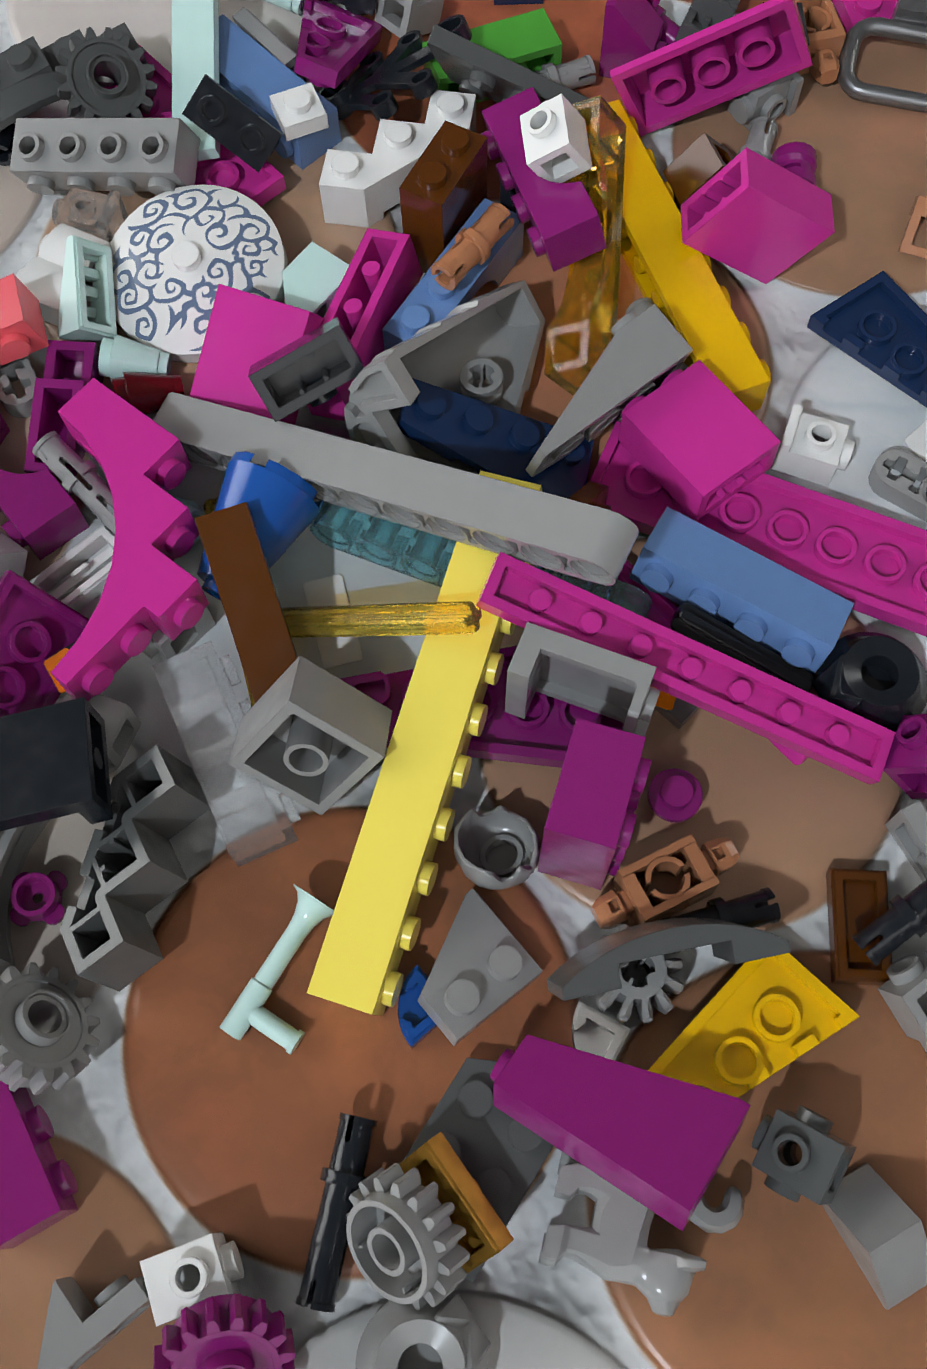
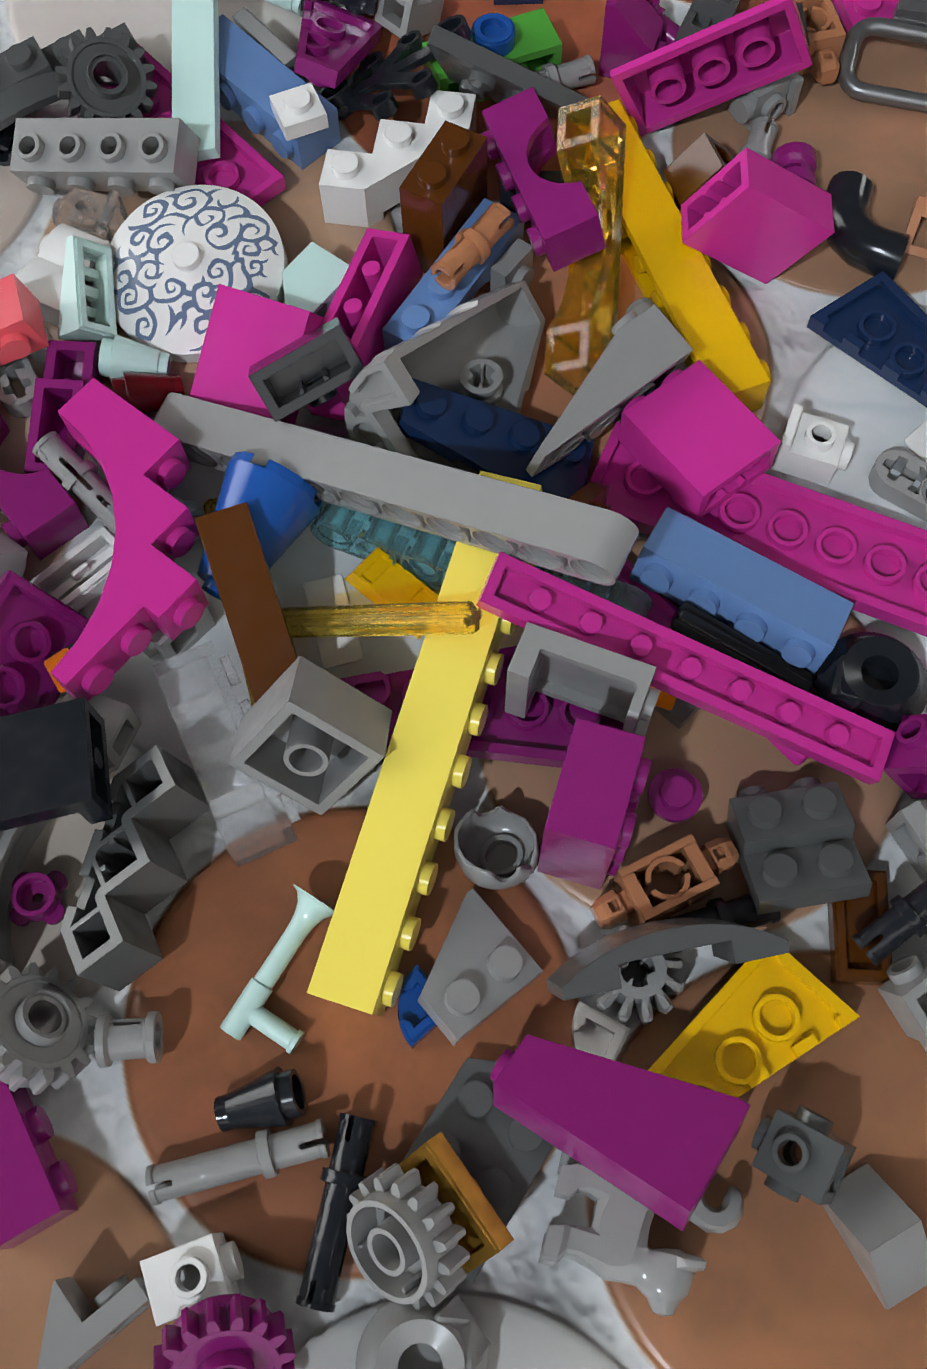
black hinge [182,74,283,172] -> none
white brick [520,93,592,183] -> none
none -> light grey bush [94,1011,164,1068]
none -> light grey pin [145,1118,330,1205]
none -> black cone [214,1067,306,1132]
none -> yellow tile [345,545,439,640]
none -> blue tile [471,13,515,57]
none -> light grey plate [490,238,535,291]
none -> dark grey plate [726,777,872,915]
none -> black cylinder [826,171,910,280]

